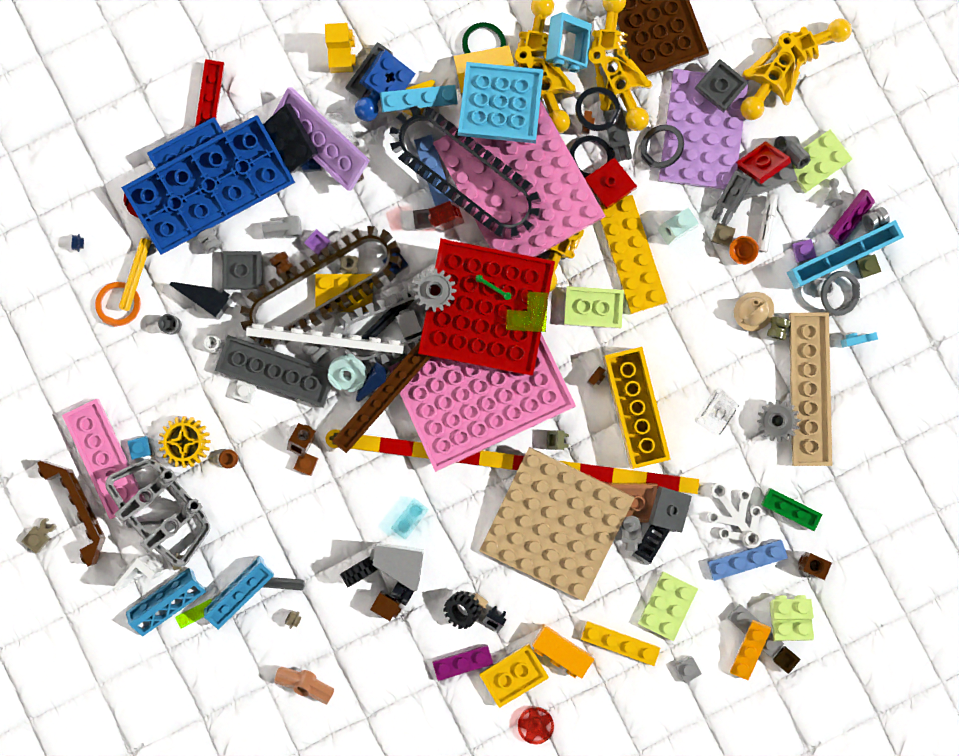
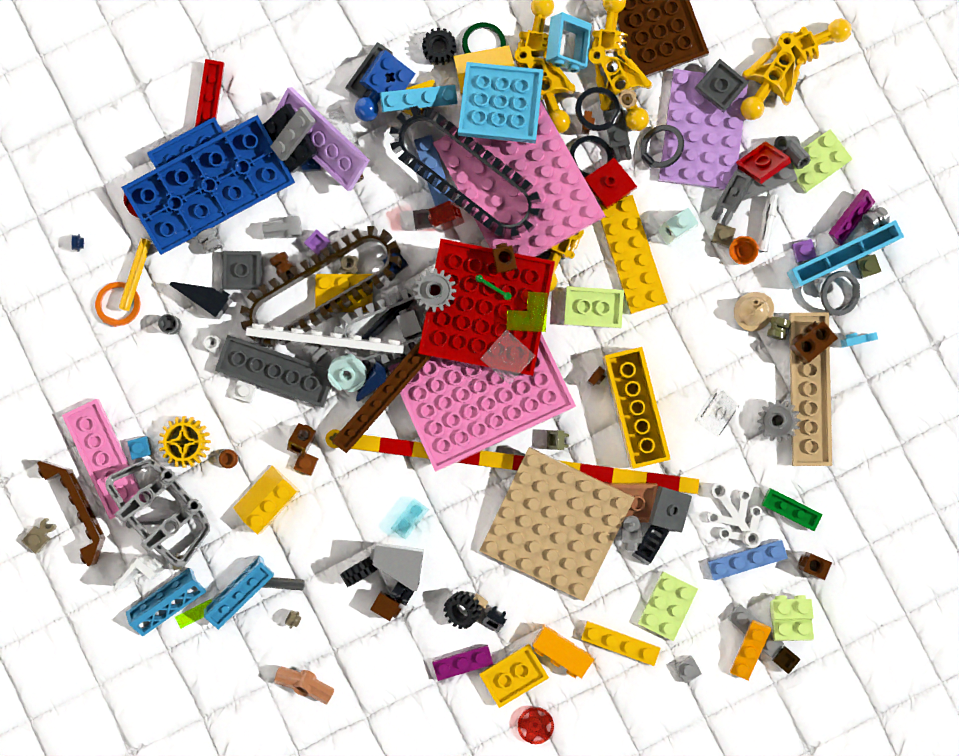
yellow brick [325,22,356,73] -> none
light grey piece [824,178,844,208] -> none
none -> yellow slope [233,465,300,535]
none -> light grey plate [270,107,316,161]
none -> black tyre [422,27,456,66]
none -> clear tile [480,329,536,385]
none -> reddish brown brick [492,243,517,274]
none -> tan plate [618,89,637,108]
none -> reddish brown brick [789,321,838,364]

